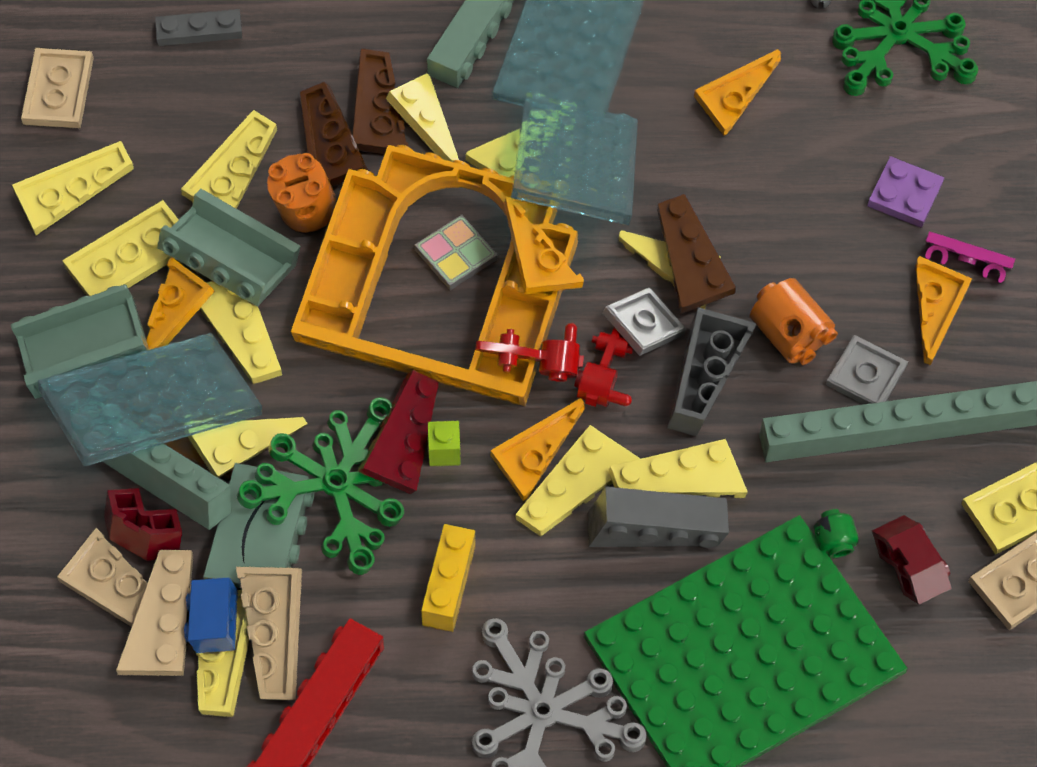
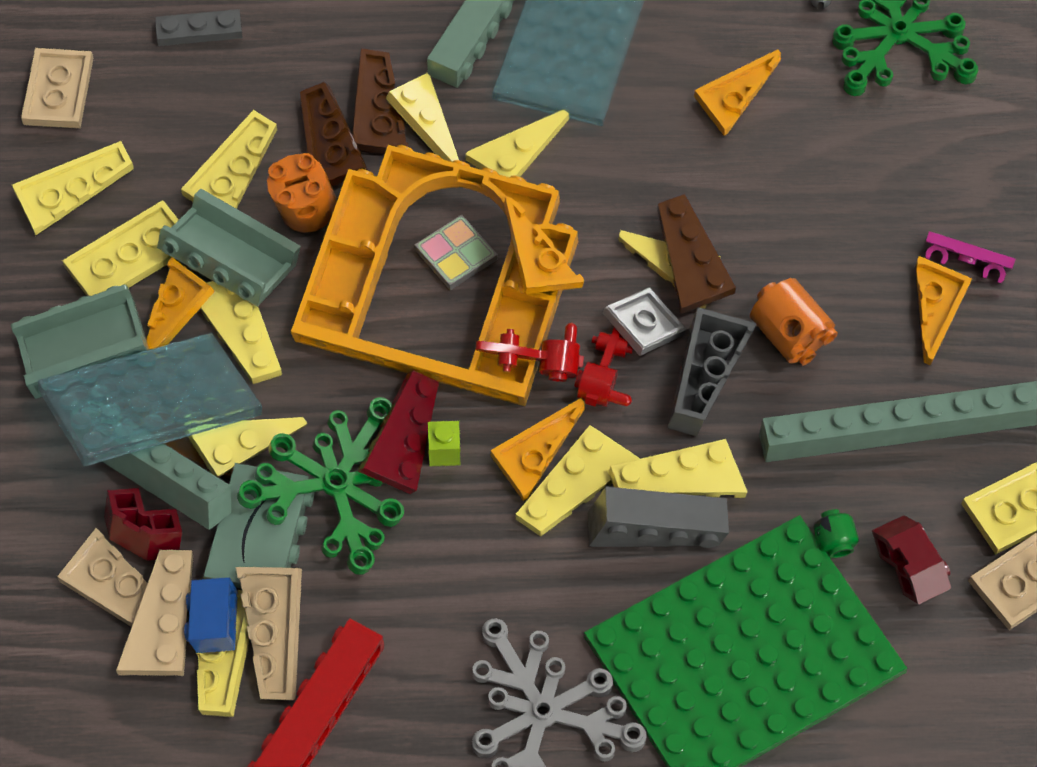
yellow brick [421,524,475,632] -> none
clear light blue plate [511,92,638,226] -> none
light grey tile [826,335,908,405] -> none
medium lavender plate [868,156,944,228] -> none

